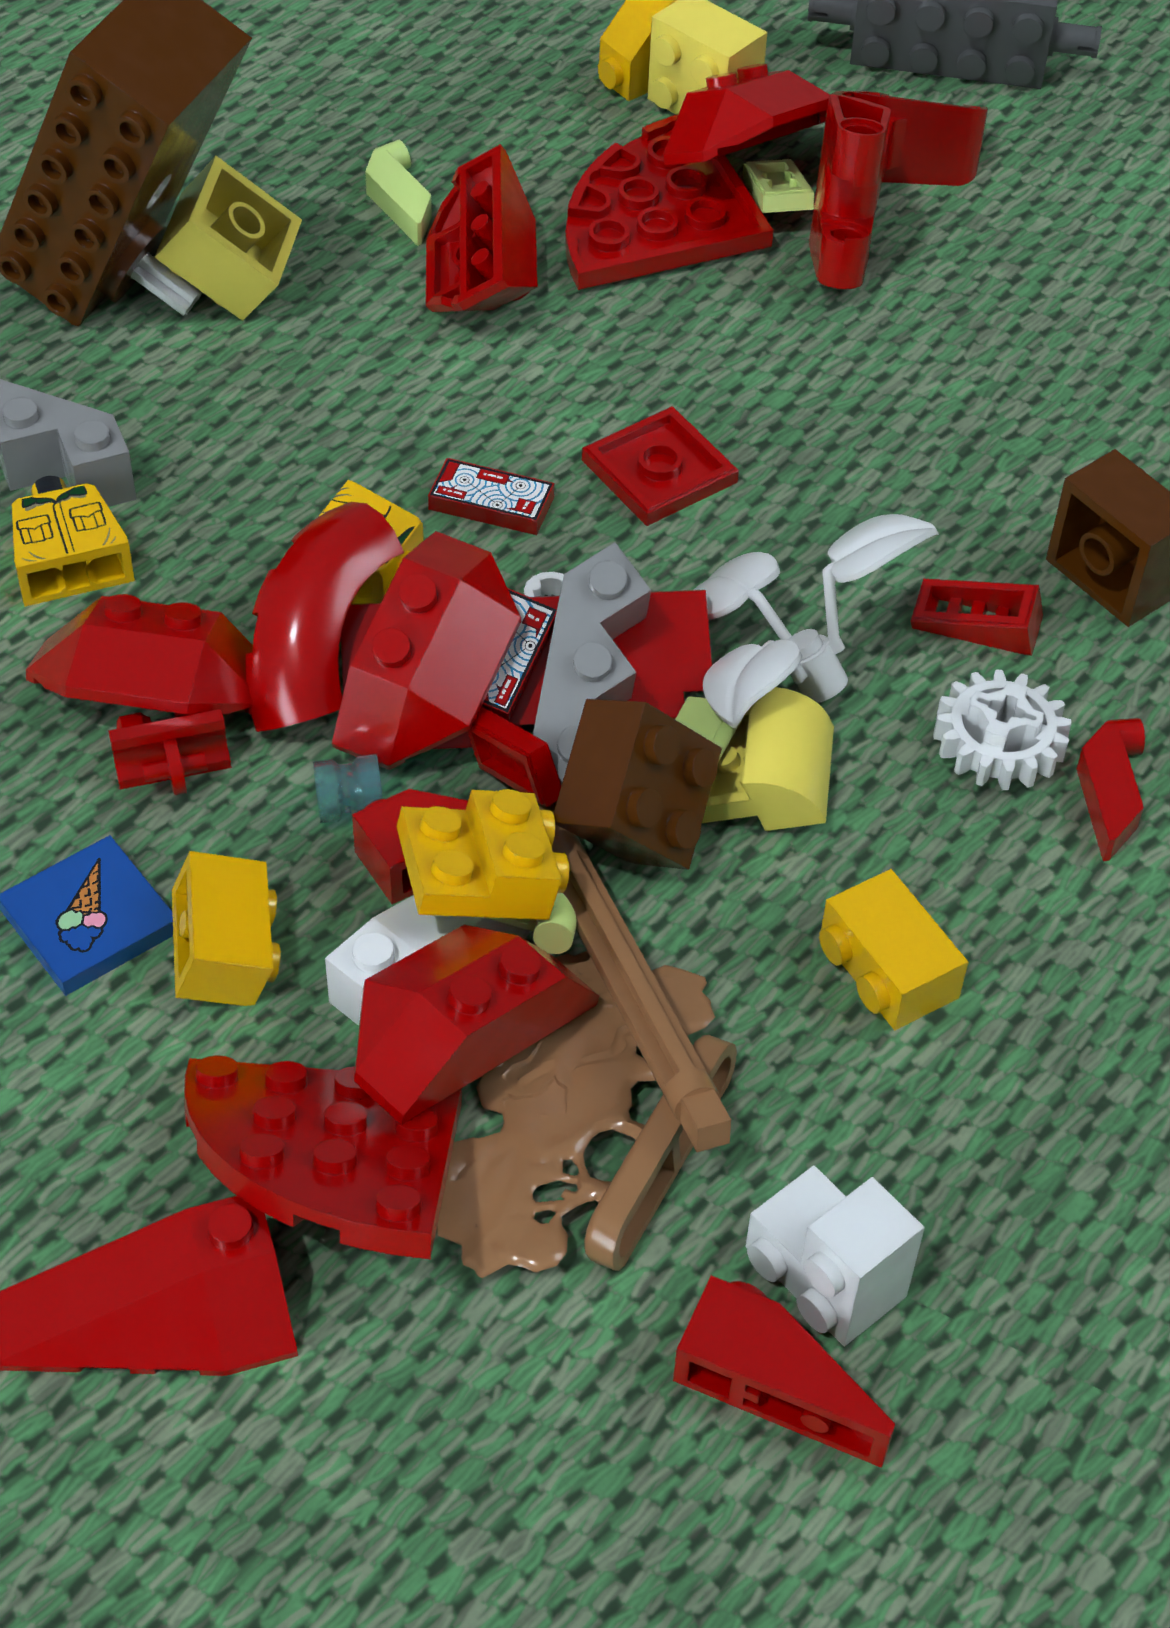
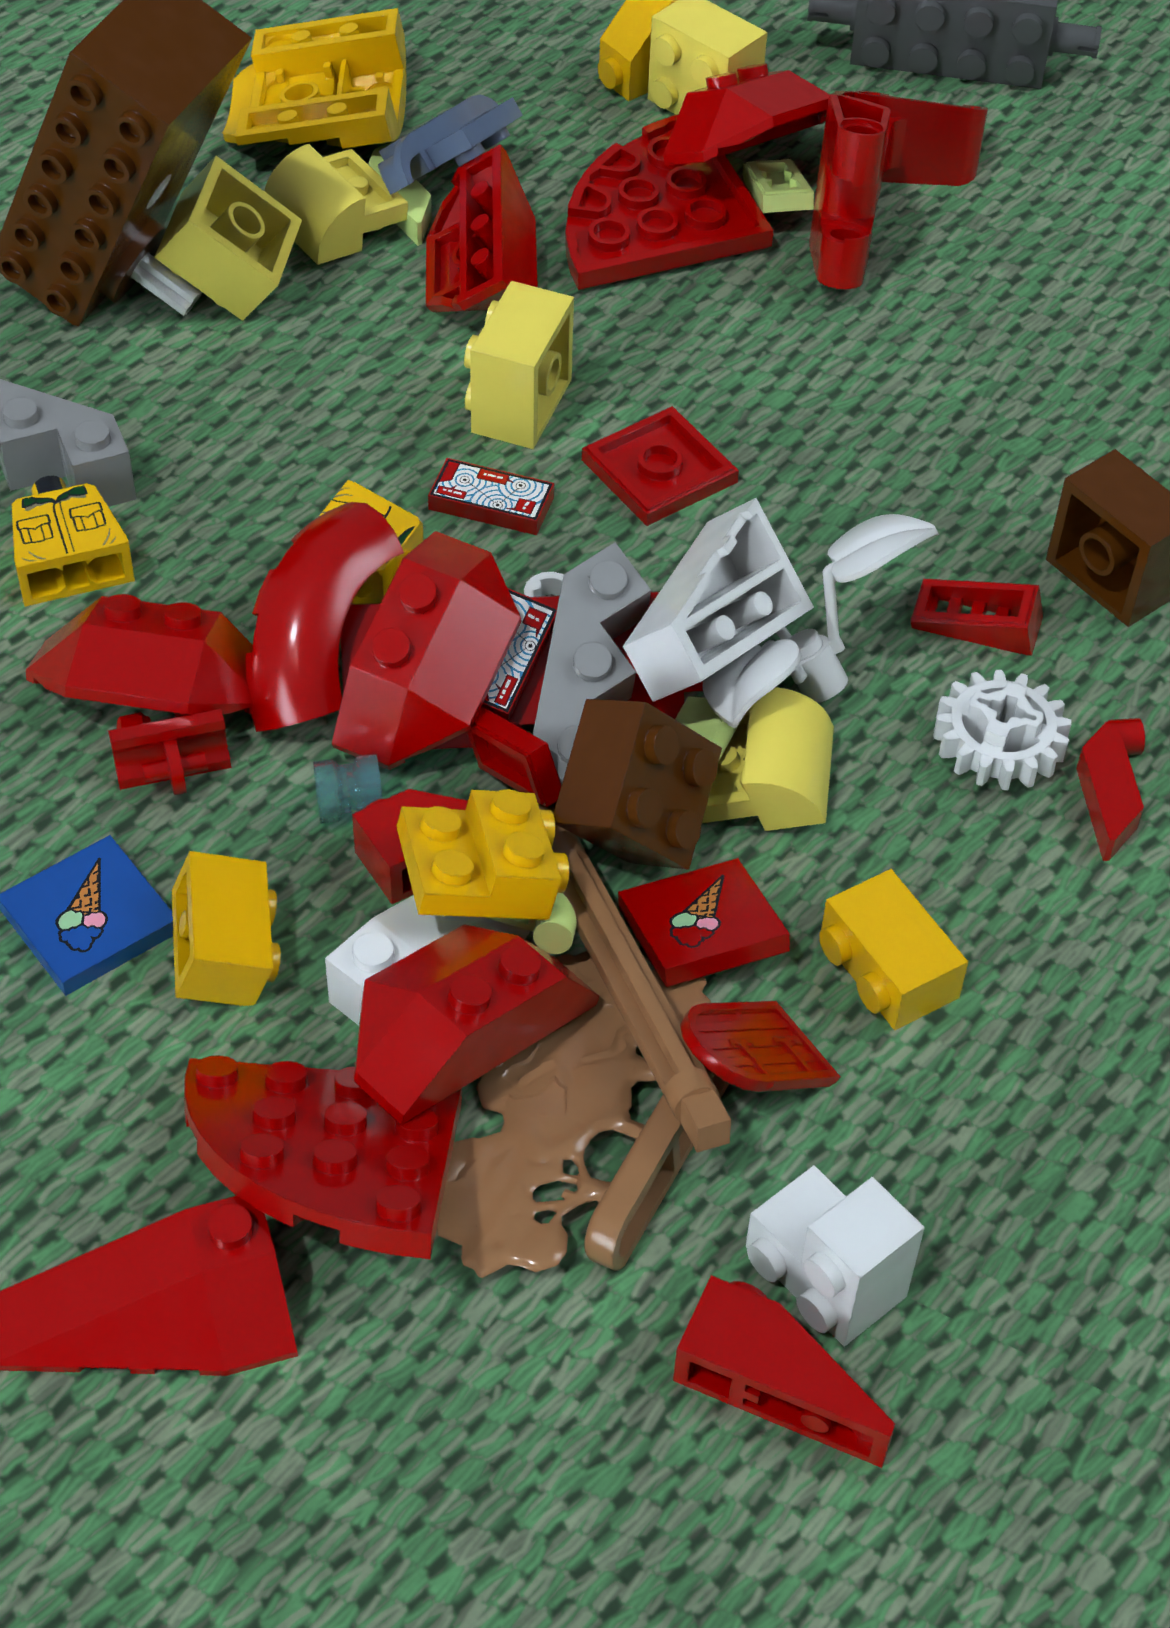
none -> yellow slope [222,8,407,149]
none -> light yellow brick [264,144,408,265]
none -> sand blue plate [378,94,523,195]
none -> light yellow brick [464,281,574,449]
none -> red tile [618,858,790,987]
none -> white wedge [623,498,814,702]
none -> red window [680,1001,841,1092]

